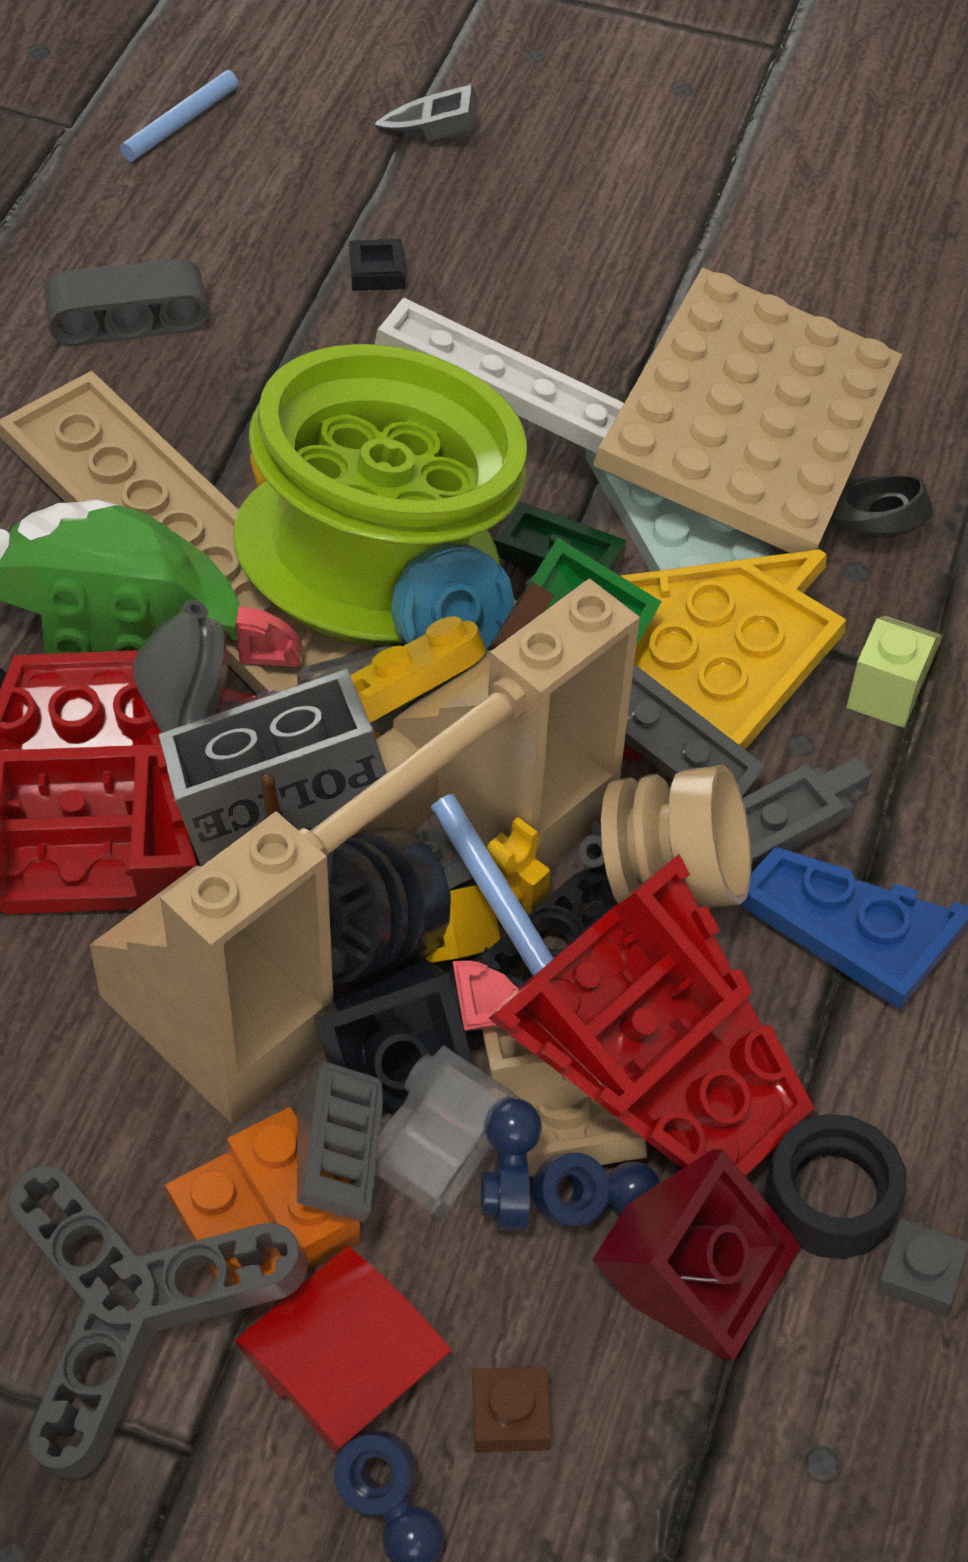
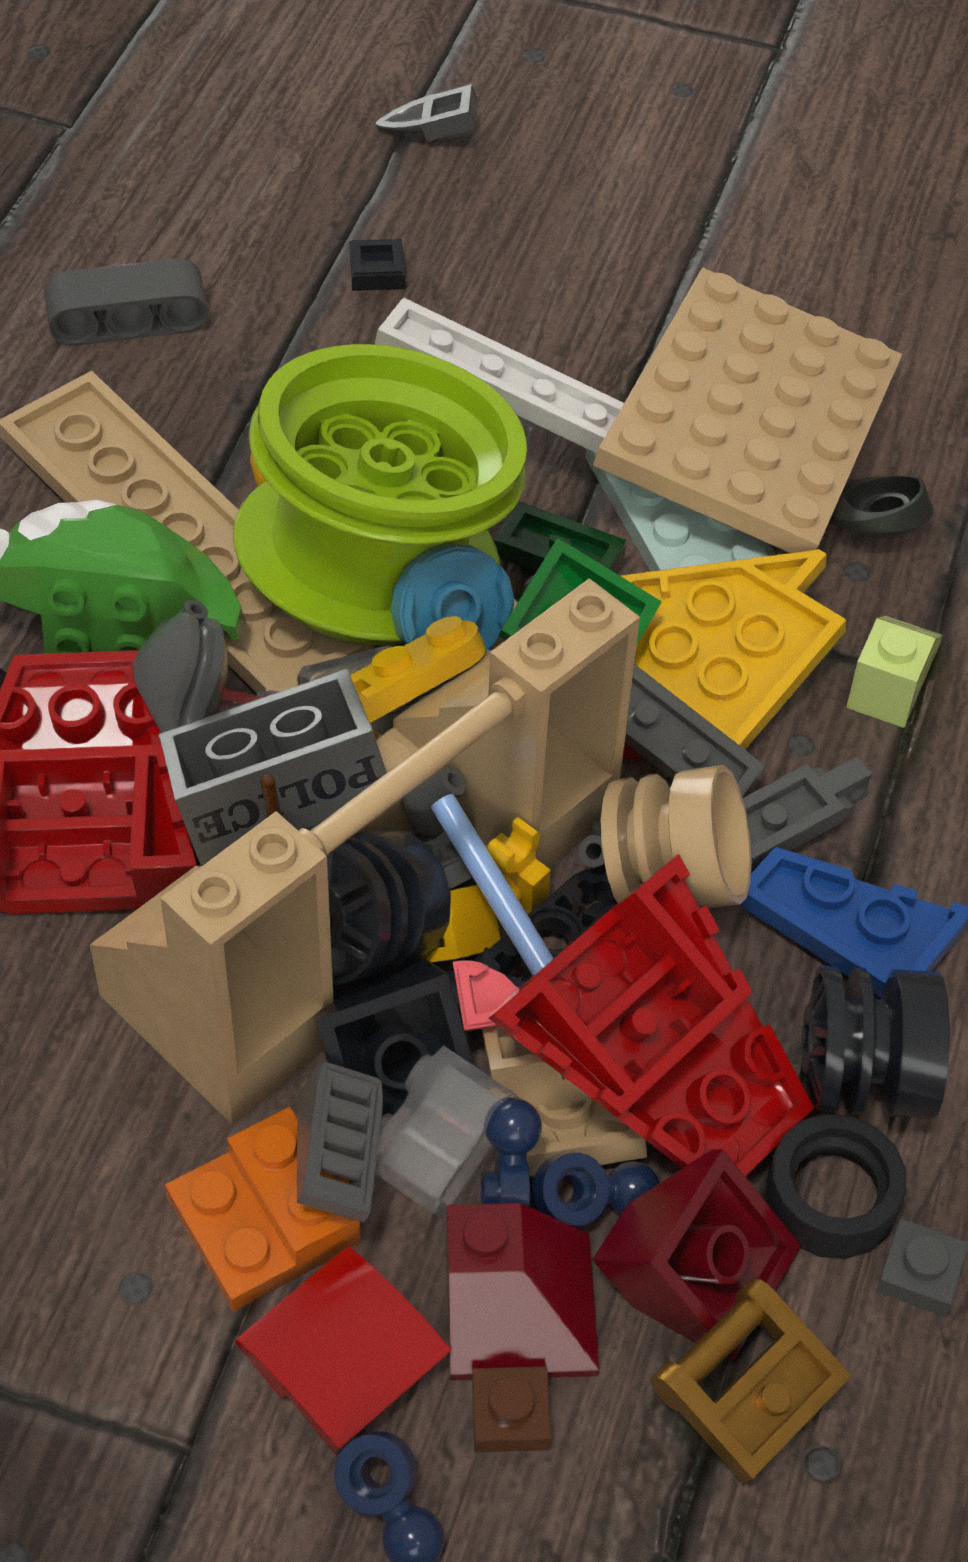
dark grey piece [9,1165,308,1481] -> none
light blue bar [120,70,239,162] -> none
coral tile [236,606,303,667] -> none
reddish brown plate [487,582,554,651] -> none
none -> dark grey arm [403,766,466,835]
none -> dark red slope [445,1203,599,1381]
none -> pearl gold plate [650,1278,852,1483]
none -> black wheel [802,966,950,1119]

